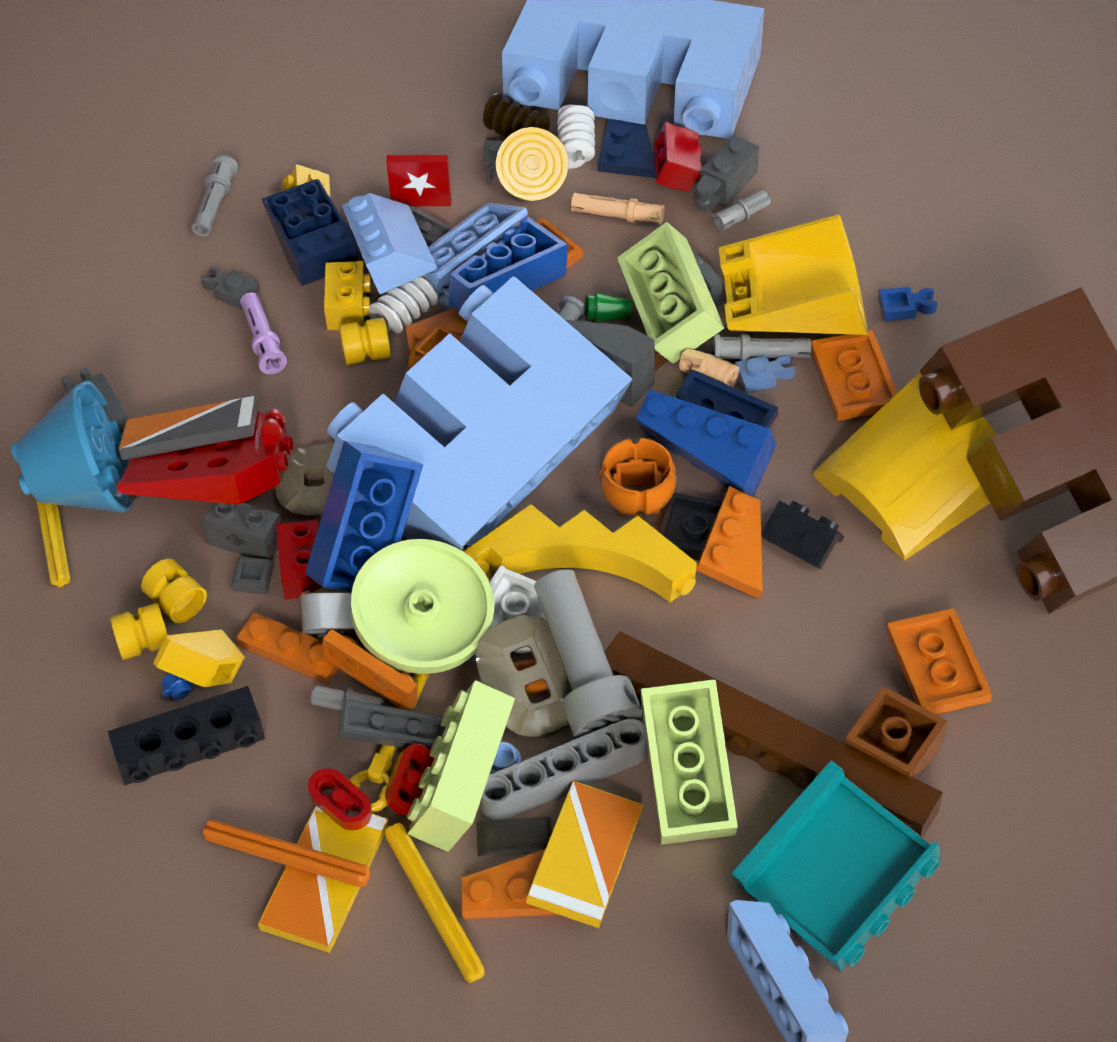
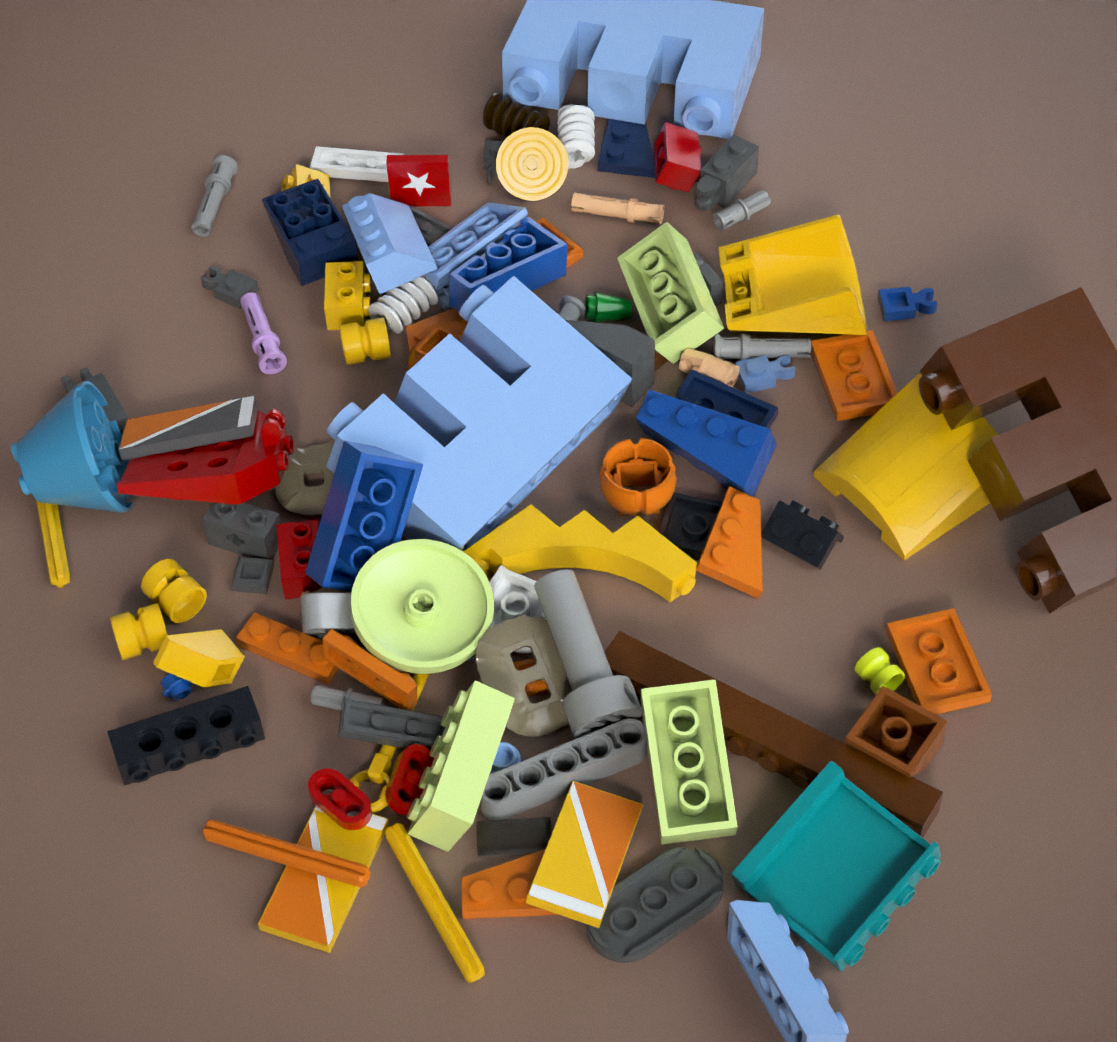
none -> white plate [310,146,404,182]
none -> dark grey tile [586,847,723,963]
none -> neon yellow wheel [855,647,905,695]

